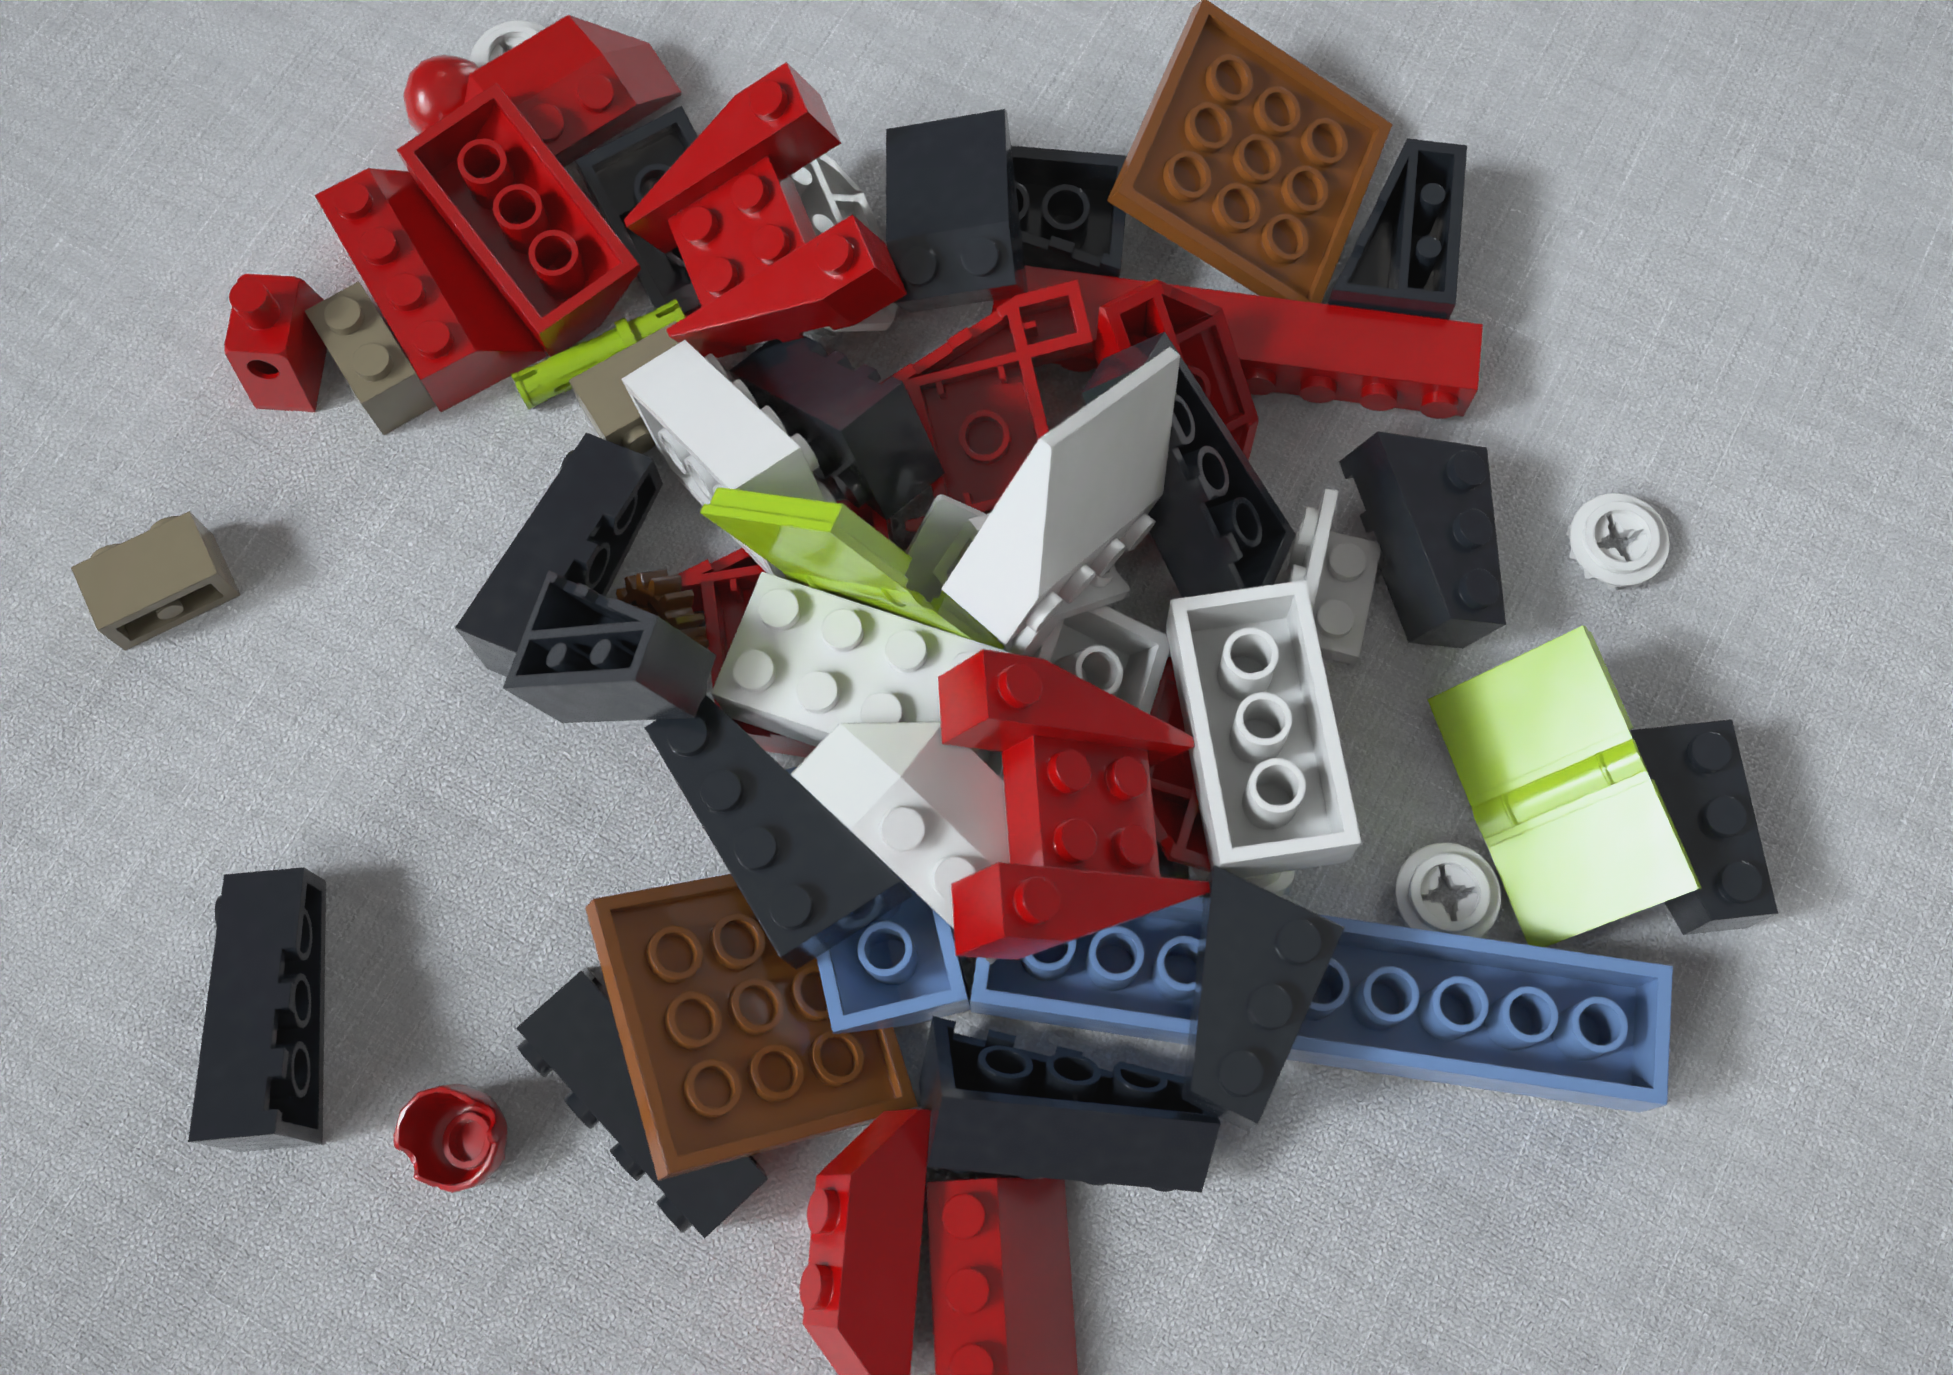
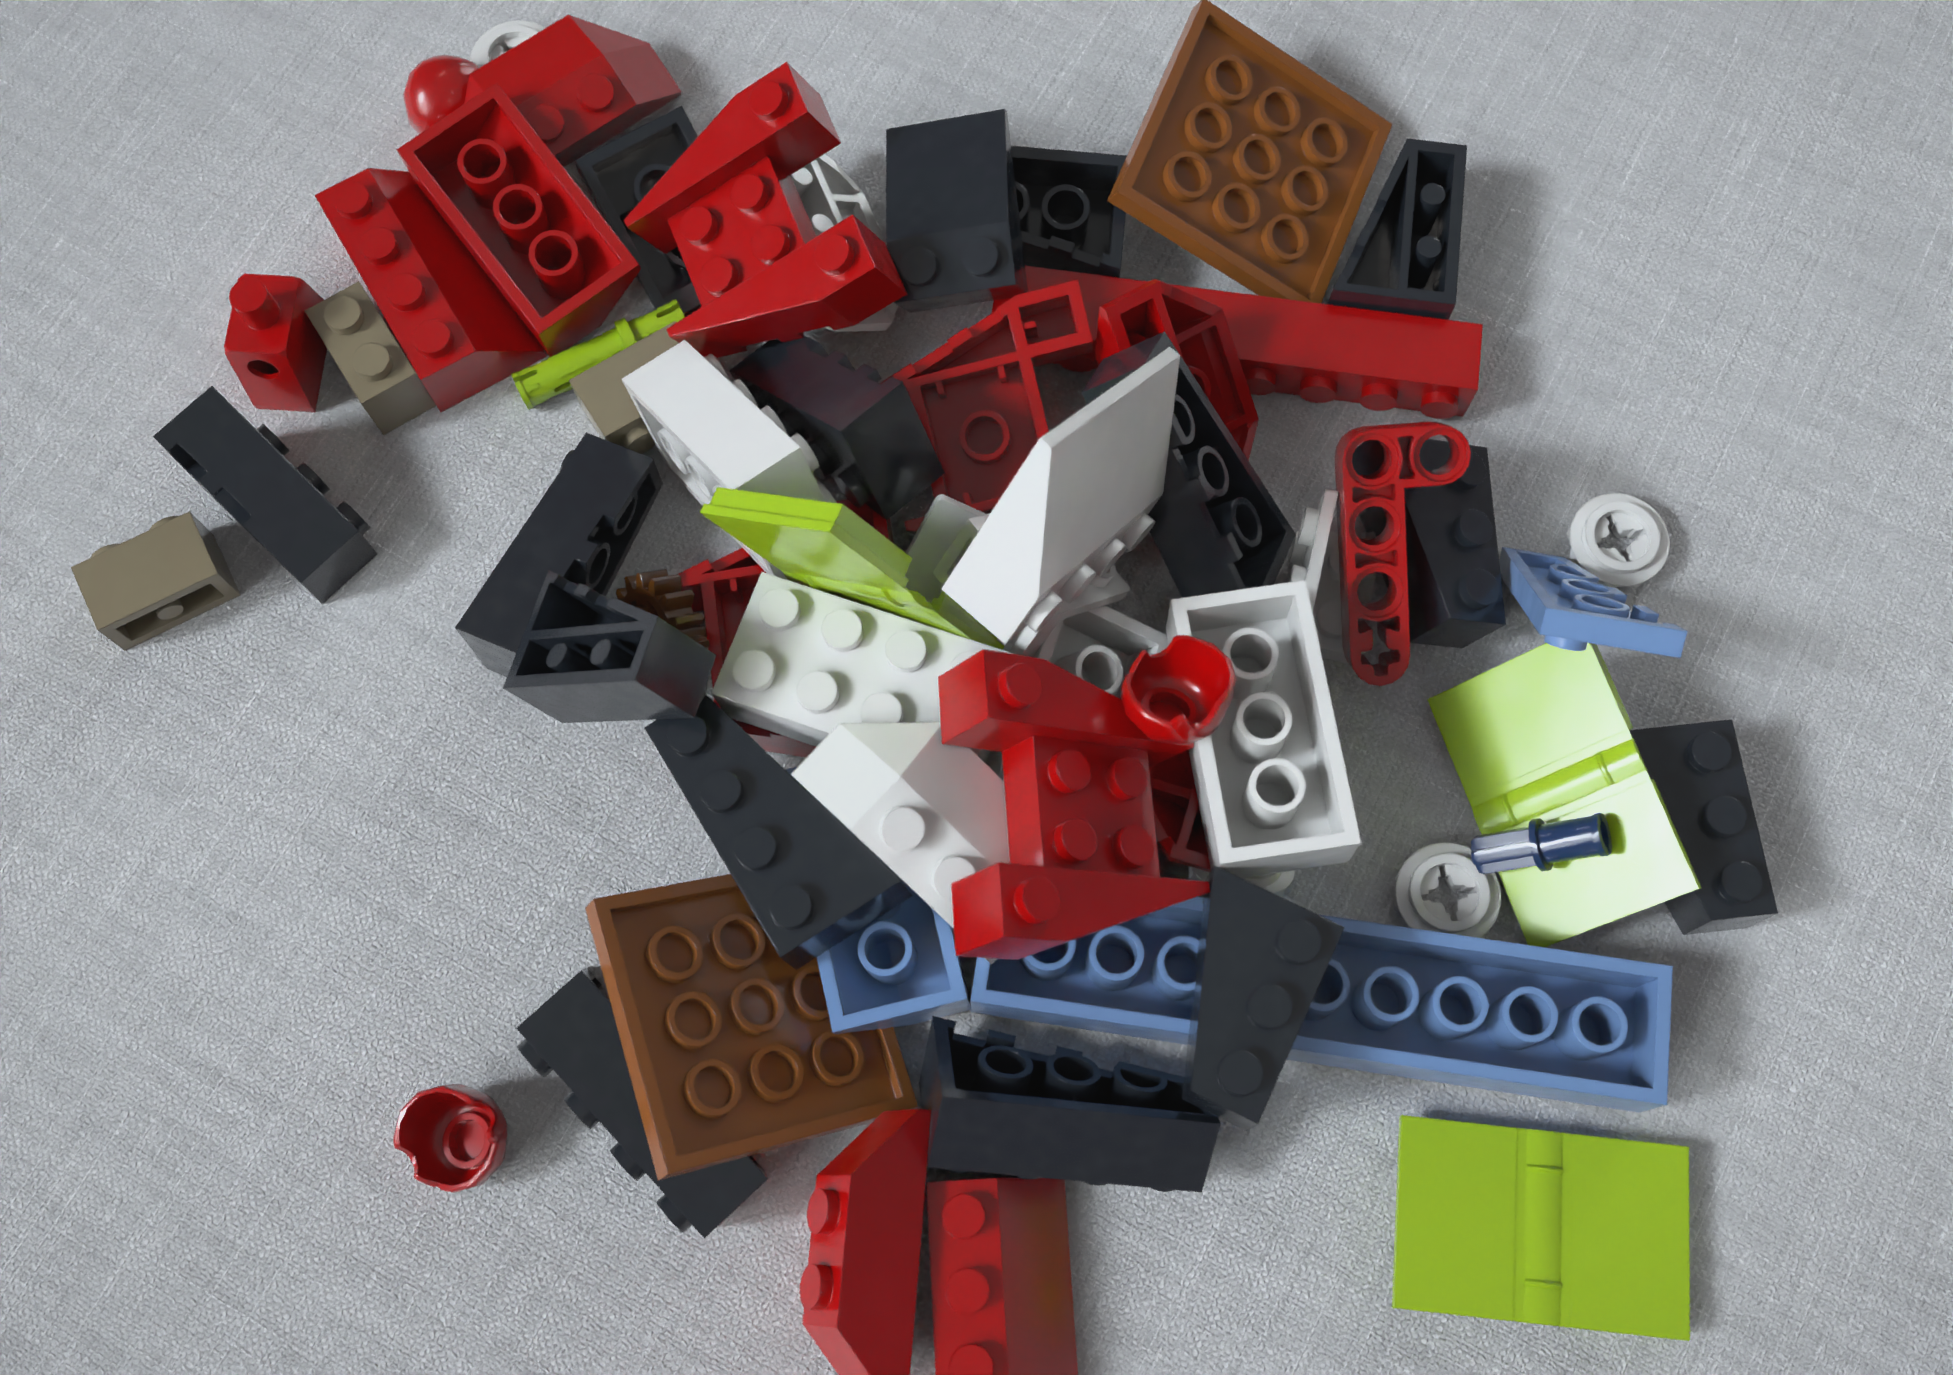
black wedge [188,867,326,1152] -> none
none -> black wedge [153,386,378,604]
none -> red hair [1121,635,1237,743]
none -> red beam [1335,421,1471,686]
none -> lime piece [1392,1115,1690,1341]
none -> dark blue axle [1471,812,1612,874]
none -> medium blue wing [1499,547,1688,658]

